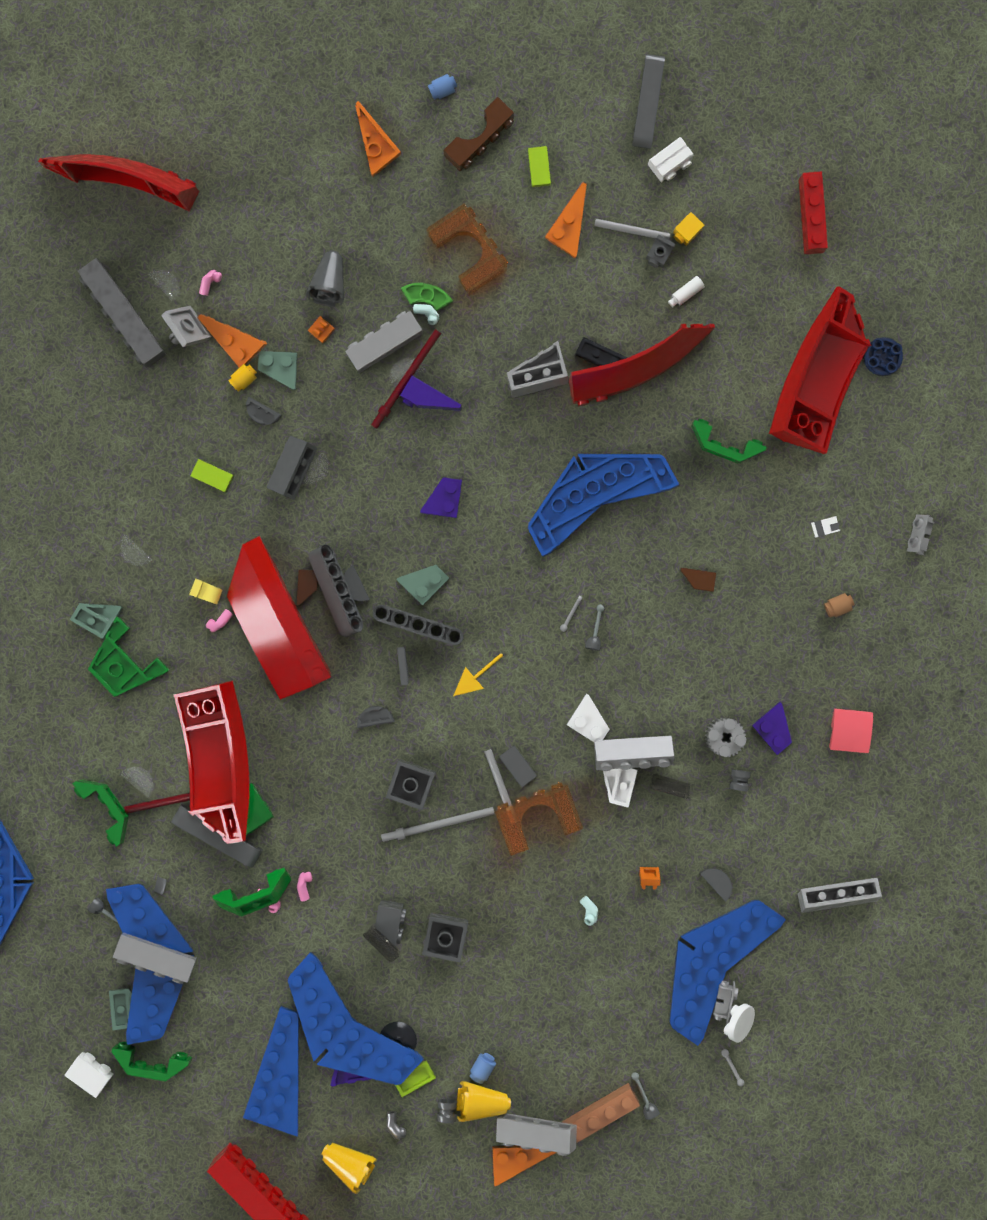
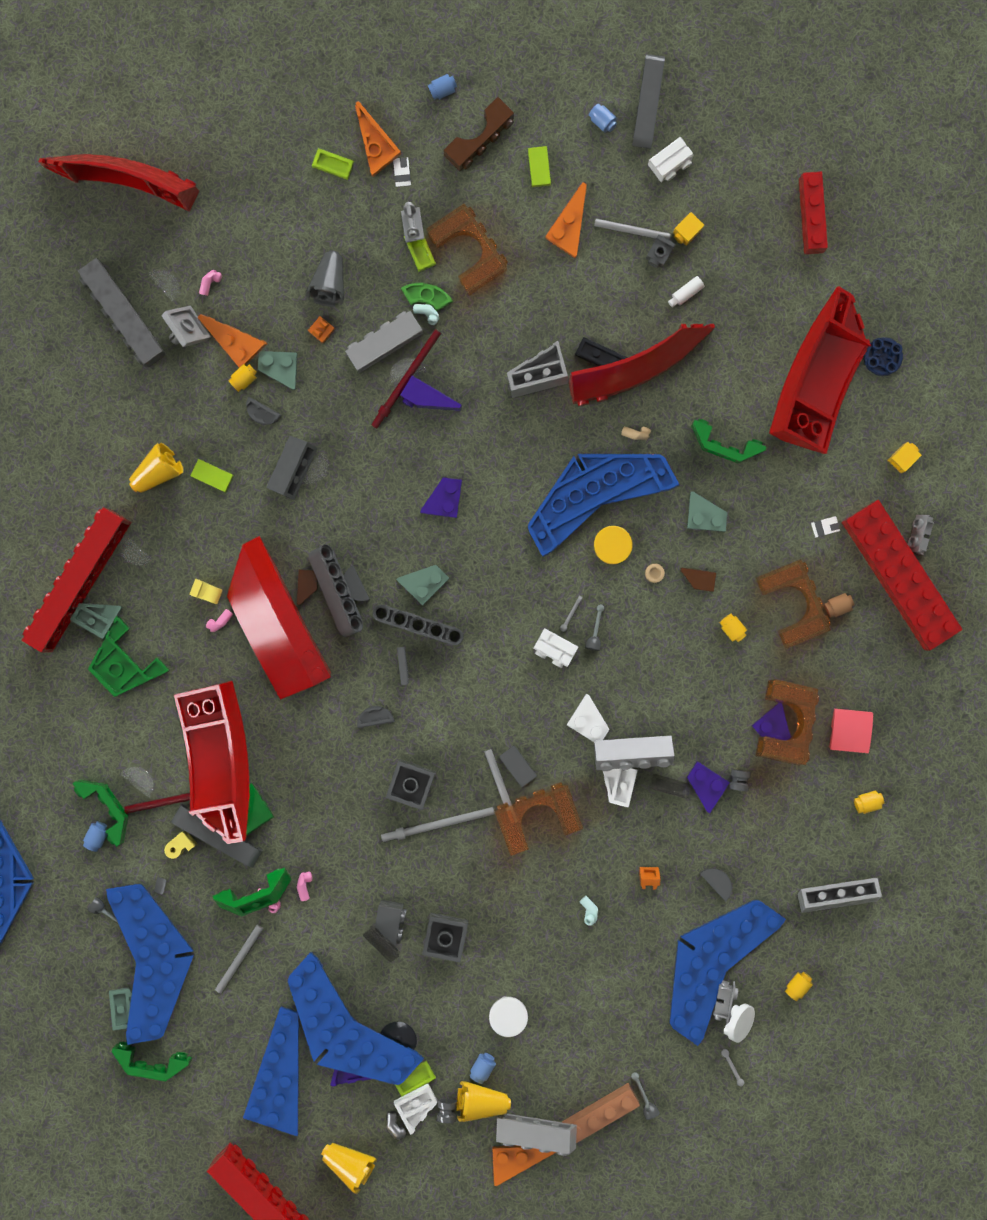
white brick [64,1052,113,1098] -> none
light grey brick [113,933,197,984] -> none
yellow piece [453,654,503,696] -> none
light grey brick [705,717,746,757] -> none
none -> red brick [21,507,132,653]
none -> medium blue brick [83,821,108,852]
none -> yellow cone [129,443,184,493]
none -> light yellow leg [164,831,197,859]
none -> light grey bar [215,924,263,993]
none -> lime tile [312,148,354,180]
none -> sticker [393,157,411,187]
none -> white wing [394,1084,437,1135]
none -> light grey hinge [401,202,425,243]
none -> lime tile [404,236,436,272]
none -> white tile [489,997,528,1037]
none -> white brick [533,628,578,668]
none -> medium blue brick [589,104,617,133]
none -> yellow tile [594,526,632,564]
none -> tan arm [621,426,651,440]
none -> tan tile [645,564,665,583]
none -> sand green wing [687,492,727,532]
none -> dark purple wing [687,761,730,813]
none -> yellow brick [719,613,747,642]
none -> clear orange arch [755,559,831,648]
none -> clear orange arch [756,679,819,766]
none -> yellow brick [785,971,813,1001]
none -> red brick [841,499,963,651]
none -> yellow brick [854,790,885,814]
none -> yellow brick [887,442,922,473]

